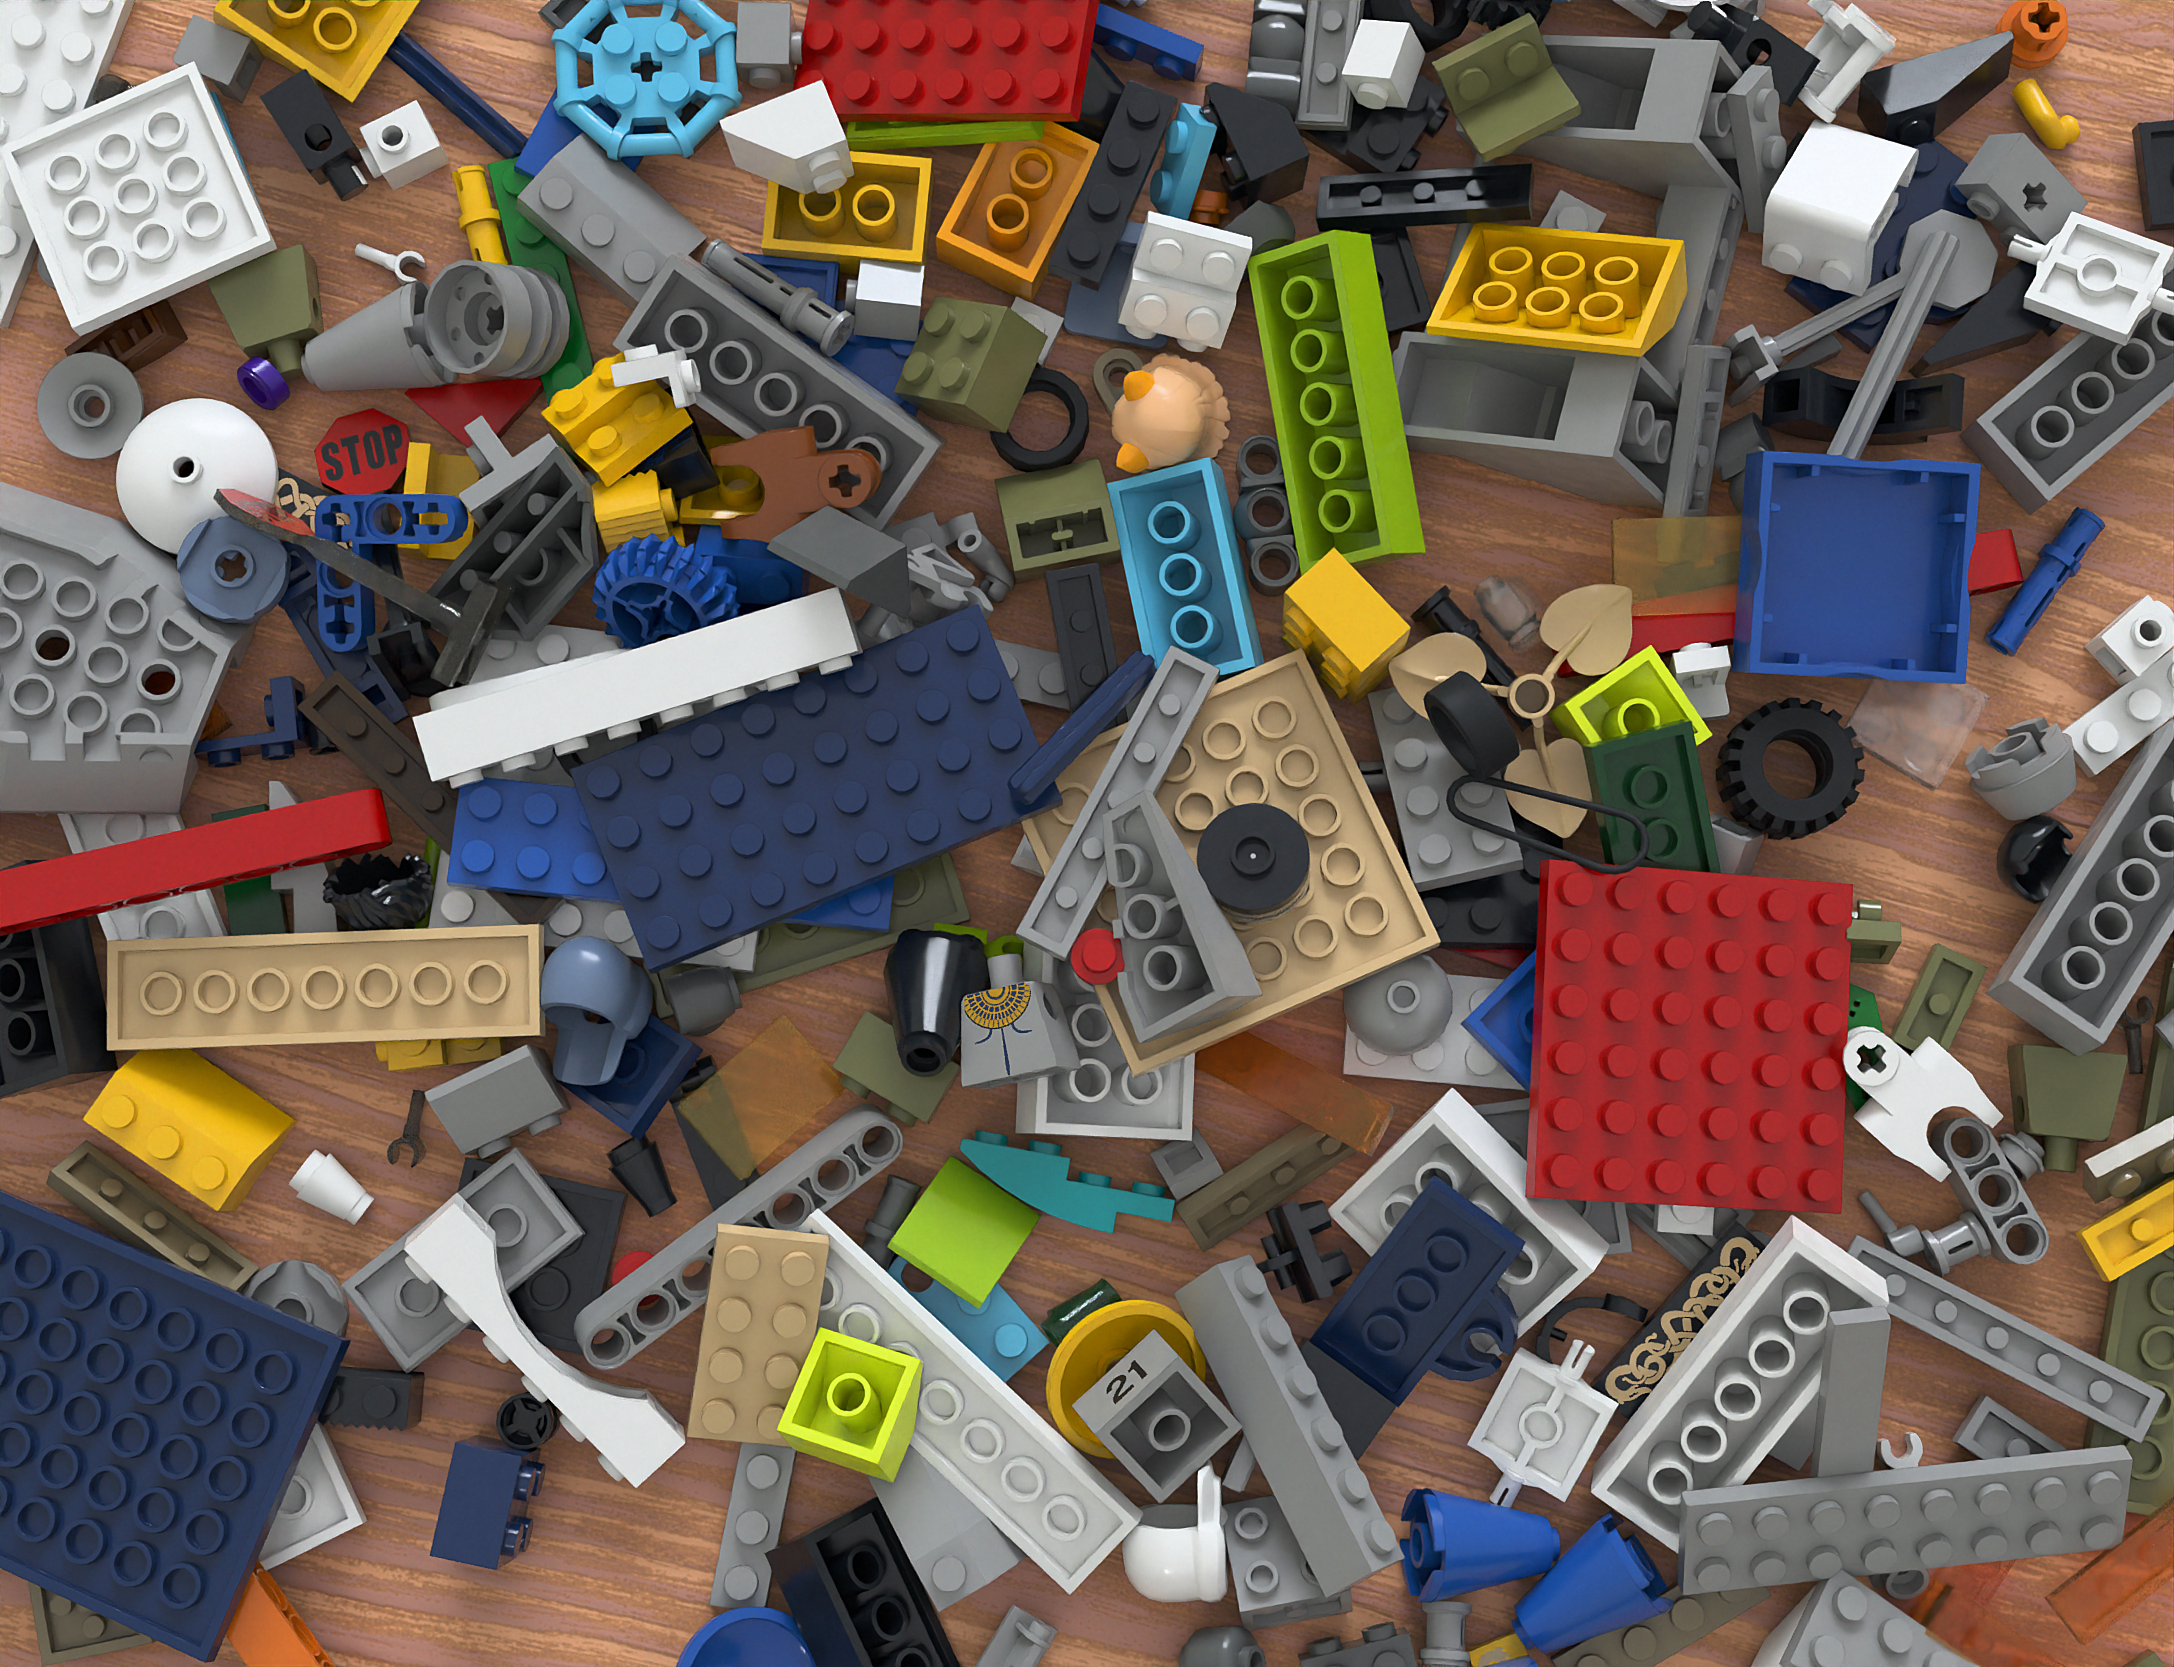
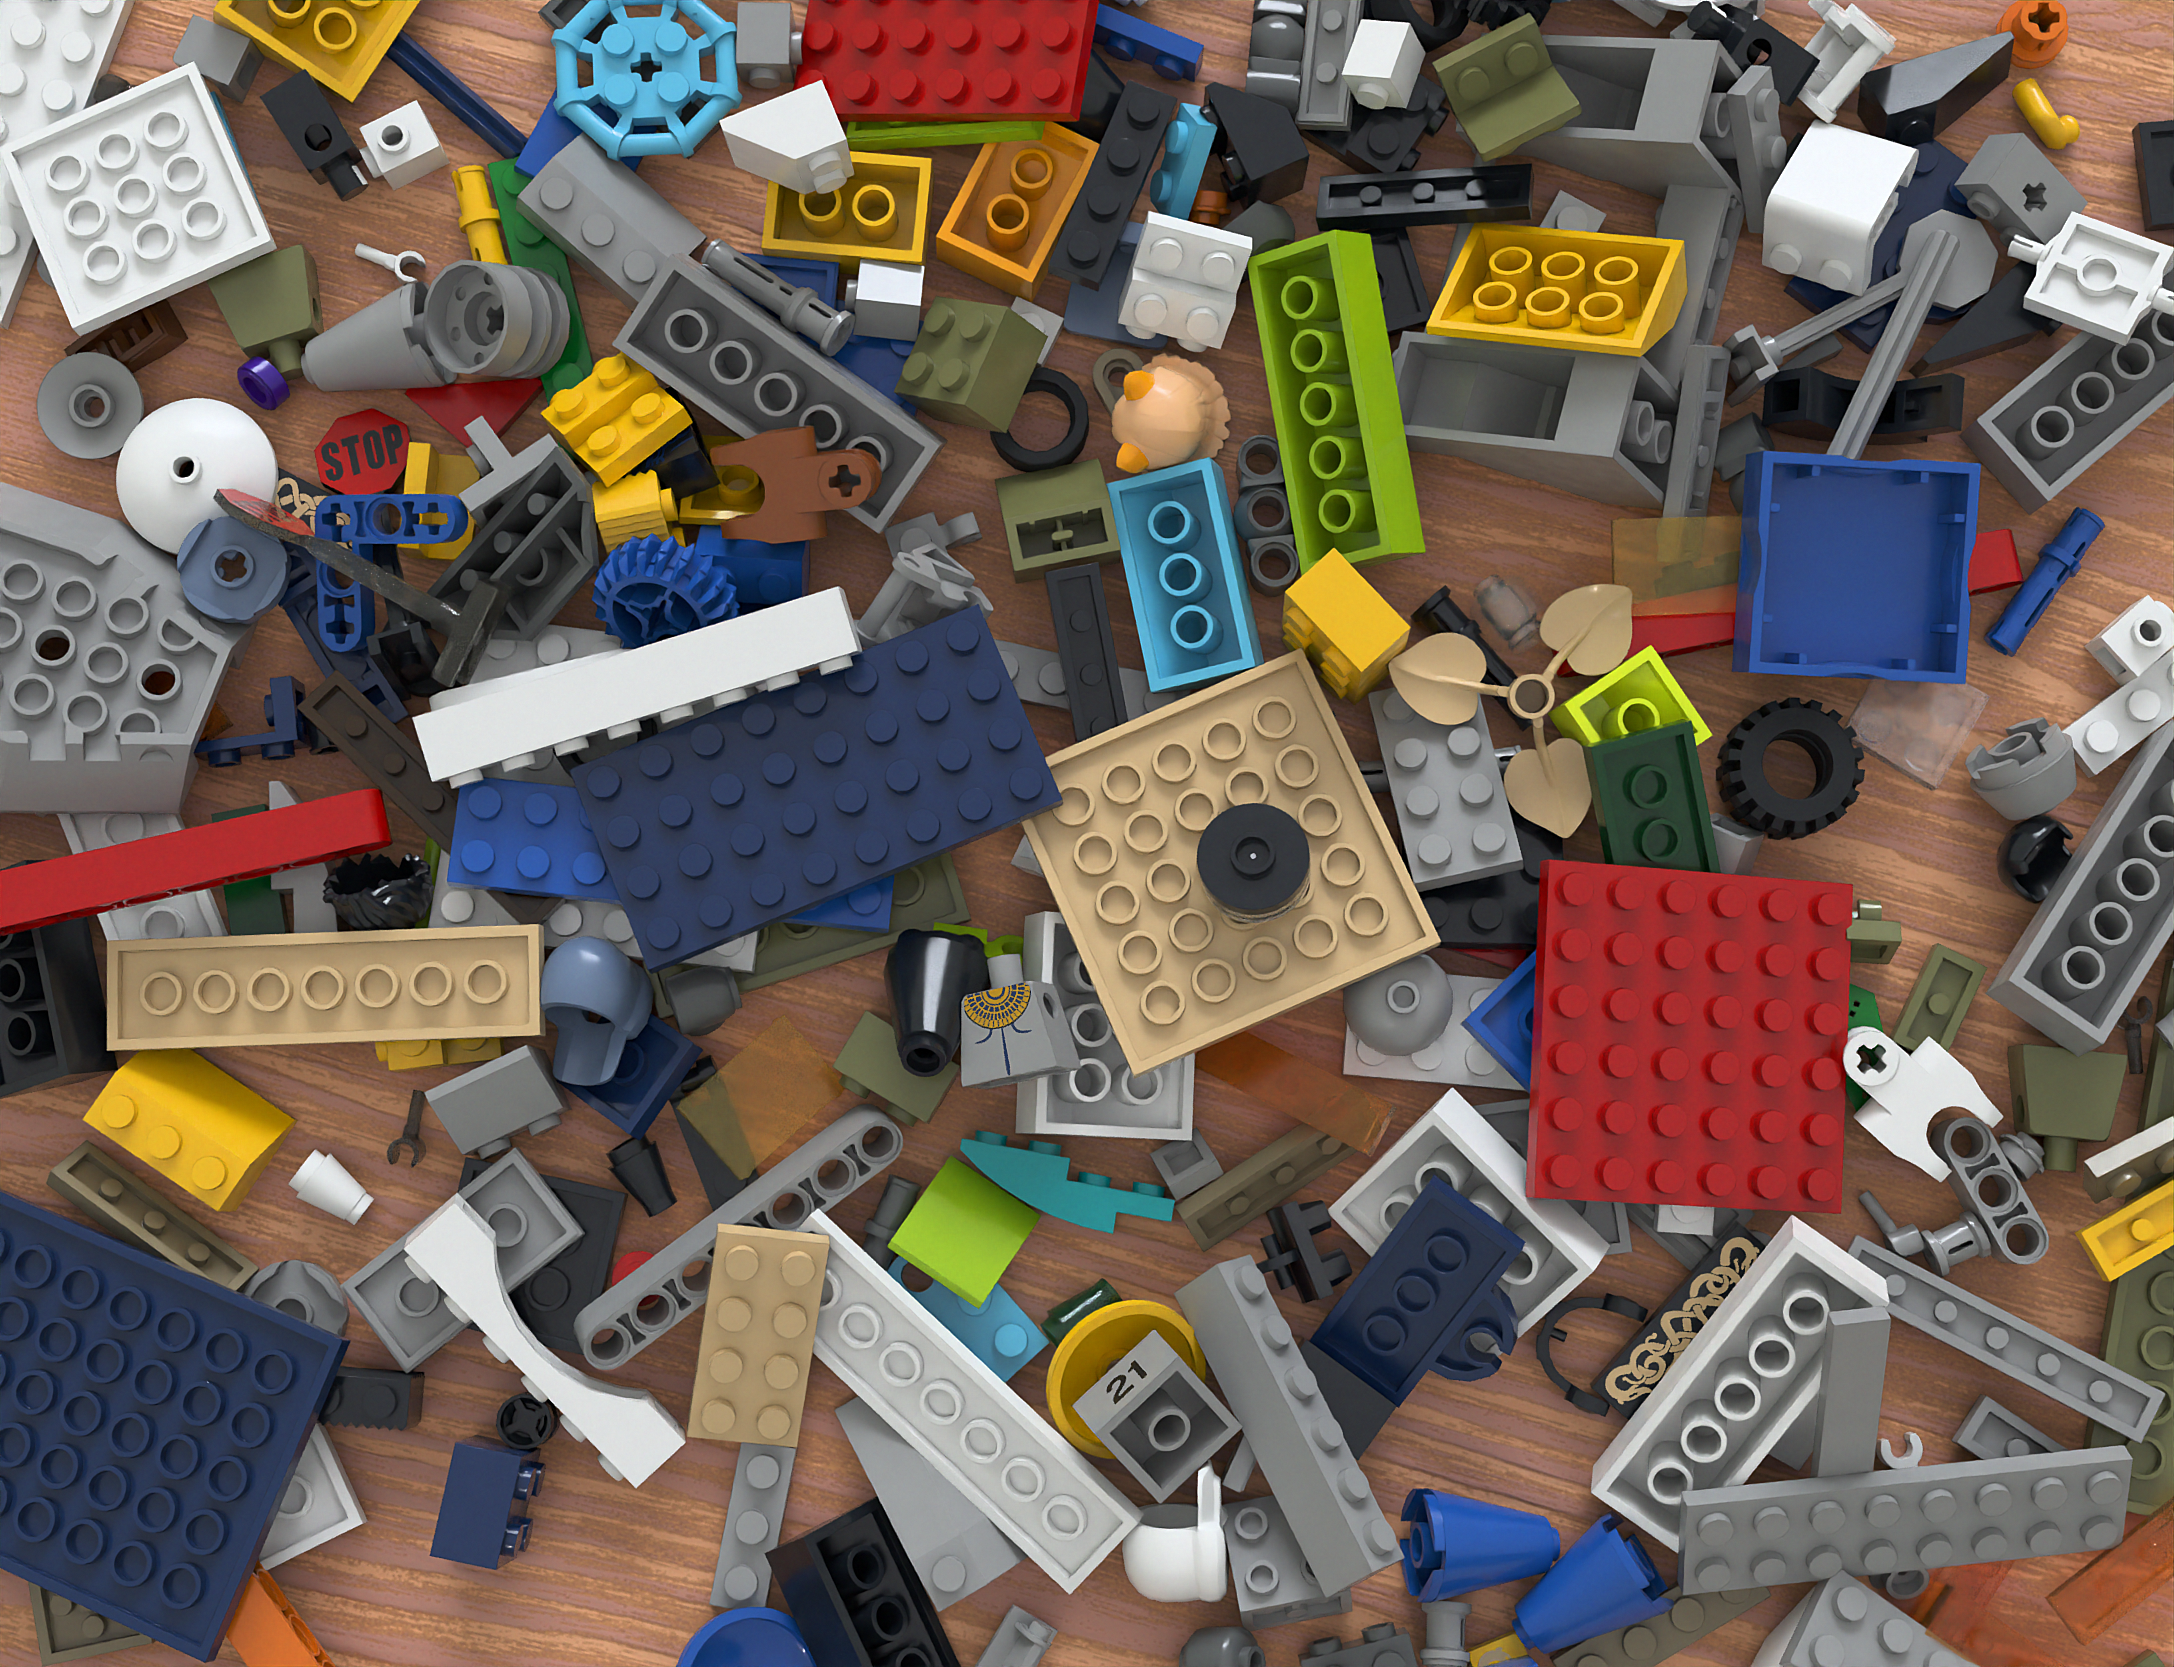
white bracket [610,344,701,408] -> none
dark grey slope [767,505,911,619] -> none
neon yellow slope [777,1327,923,1483] -> none
light grey arm [958,528,1014,603] -> none
dark blue axle [1007,651,1157,805] -> none
light grey plate [1016,645,1220,962] -> none
red plate [1070,928,1125,985] -> none
light grey wedge [1102,790,1262,1044] -> none
black tyre [1423,671,1520,781] -> none
black piece [1446,774,1650,875] -> none
white plate [1467,1339,1619,1508] -> none
white bracket [1668,643,1731,721] -> none

